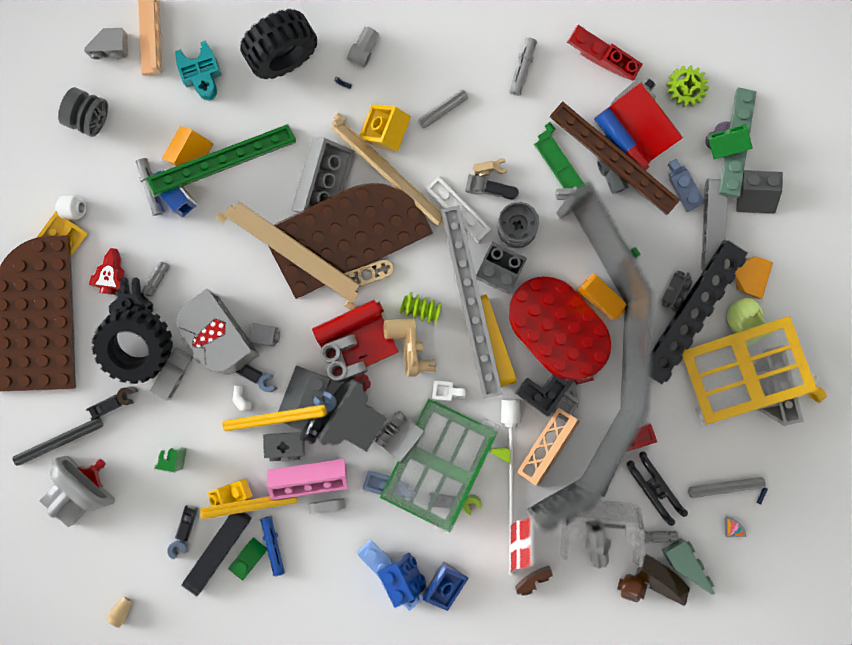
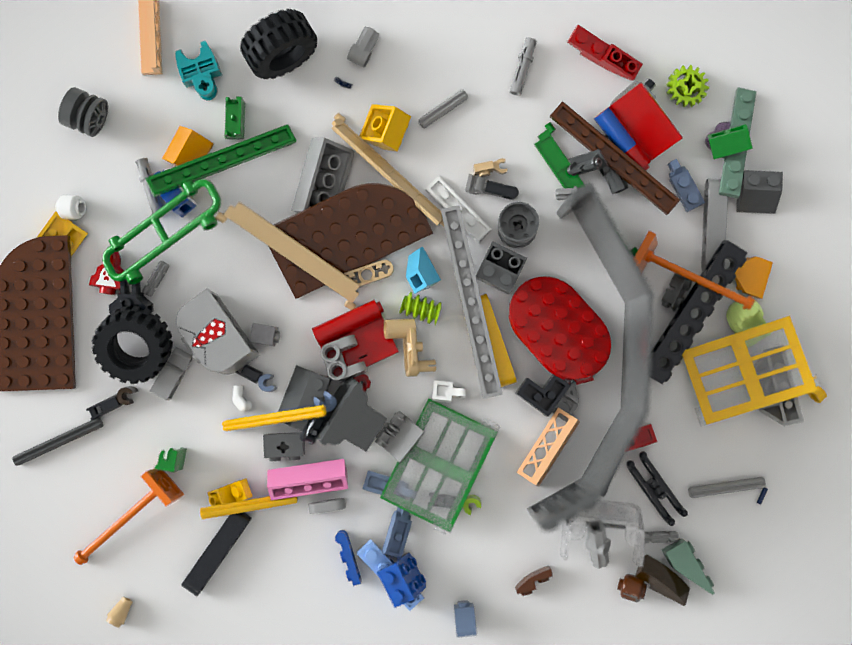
light grey piece [40,456,115,527] -> none
light grey slope [84,28,128,60] -> none
black piece [167,505,198,560] -> none
green slope [228,537,267,581] -> none
blue pin [260,516,285,576] -> none
blue slope [423,562,469,611] -> none
lime slope [489,448,510,464] -> none
flag [501,399,533,576] -> none
light orange slope [576,273,627,320] -> none
tile [725,517,746,537] -> none
none -> orange tile [74,469,184,565]
none -> green bar [102,179,221,285]
none -> green hinge [225,96,245,139]
none -> blue plate [335,530,362,586]
none -> sand blue hinge [382,507,412,559]
none -> medium azure slope [406,247,441,294]
none -> sand blue slope [454,601,477,637]
none -> dark grey hinge [567,149,608,176]
none -> orange tile [634,231,755,310]

